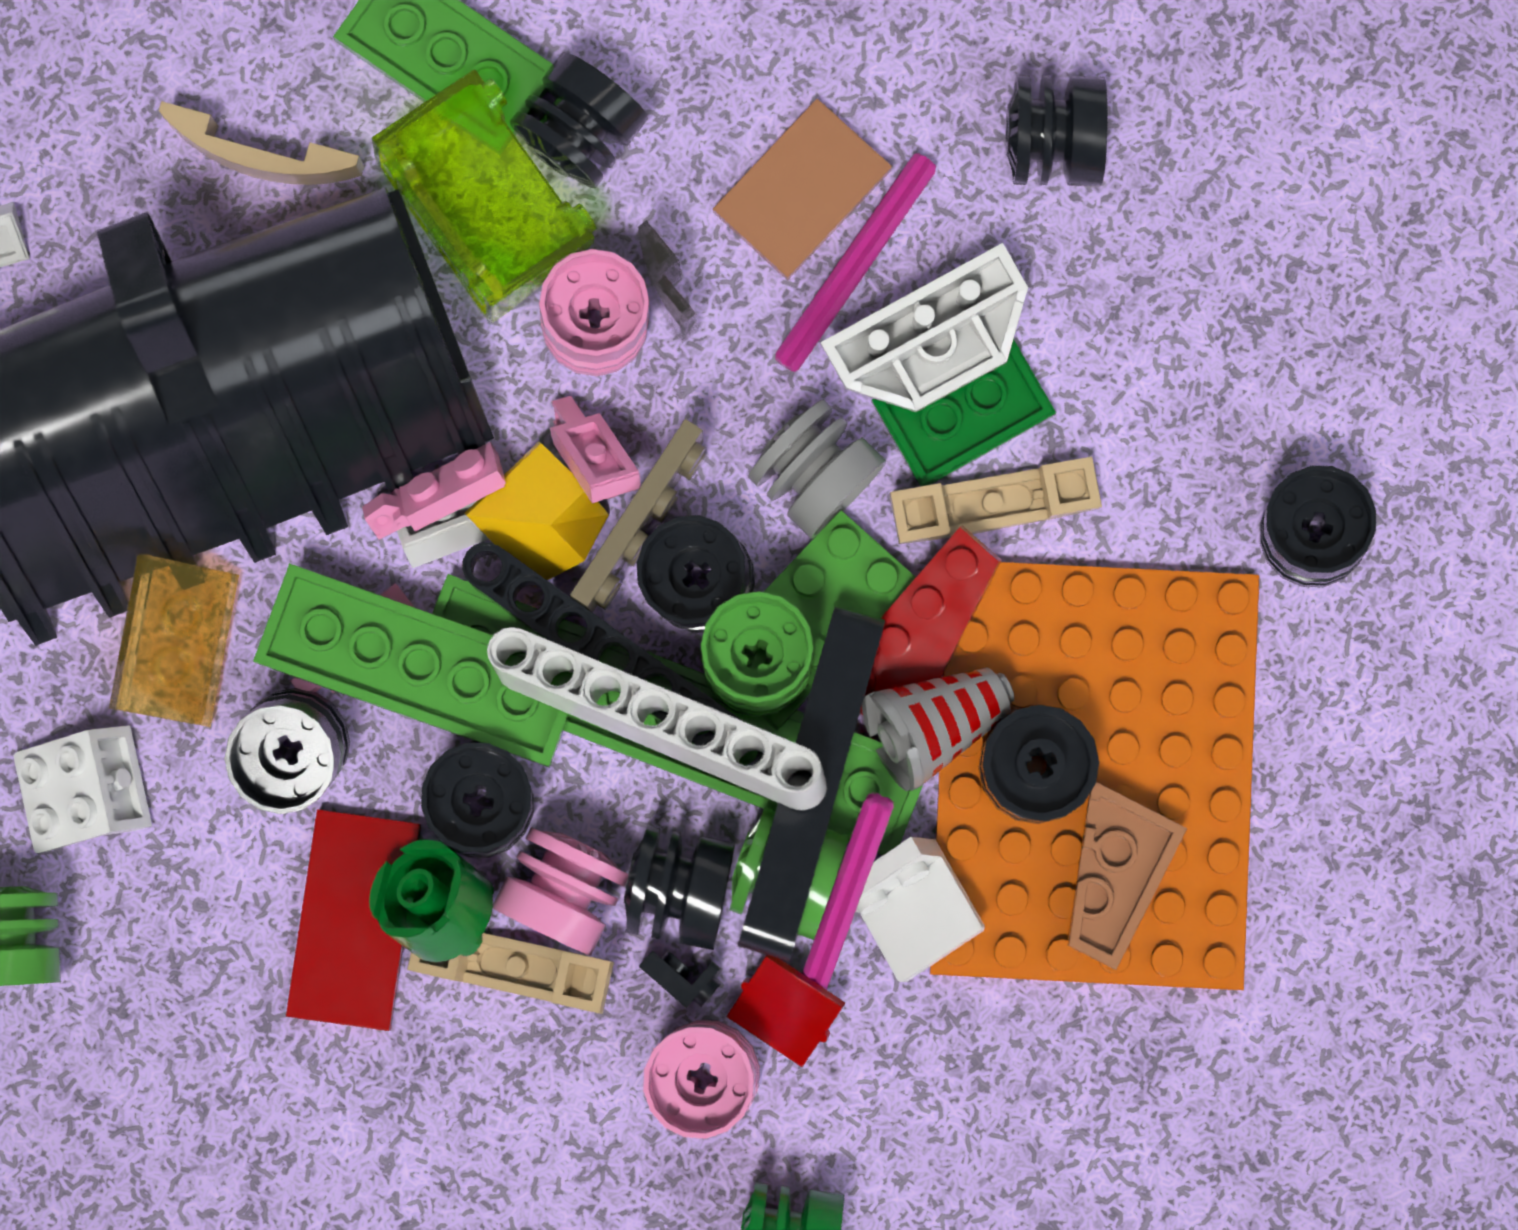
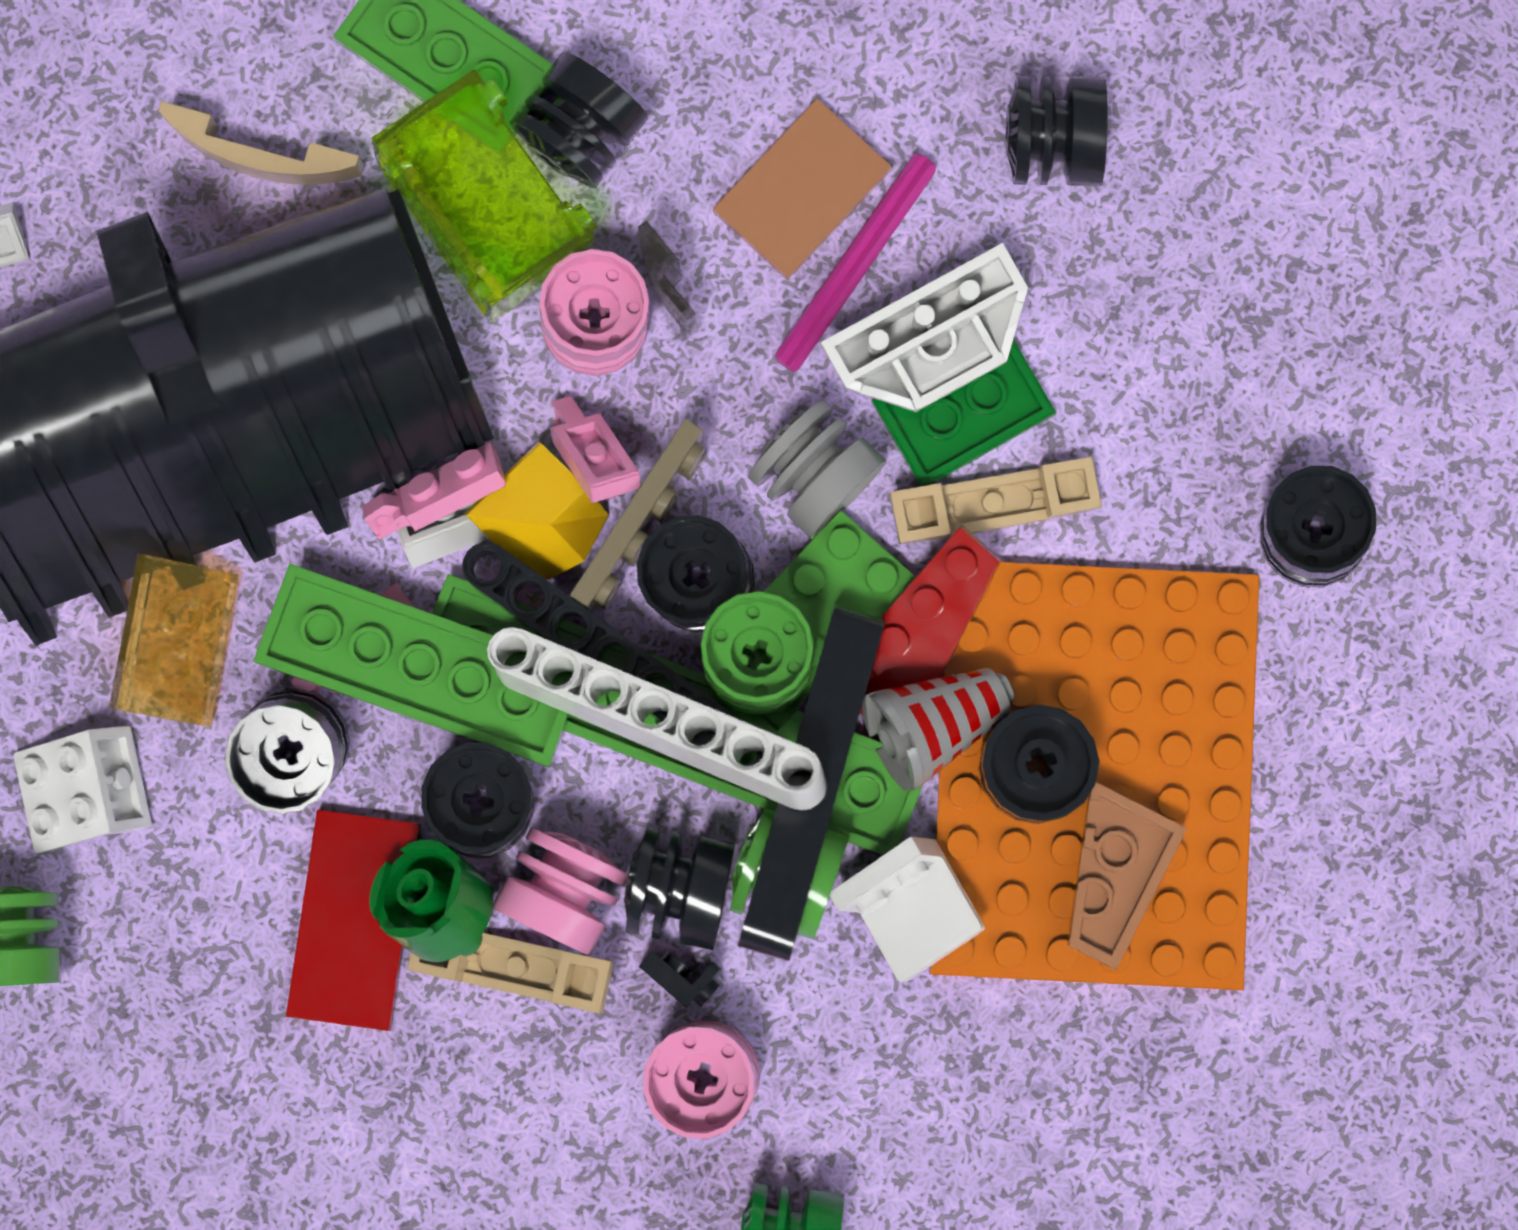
red piece [726,955,846,1067] -> none
dark pink axle [802,793,894,990] -> none

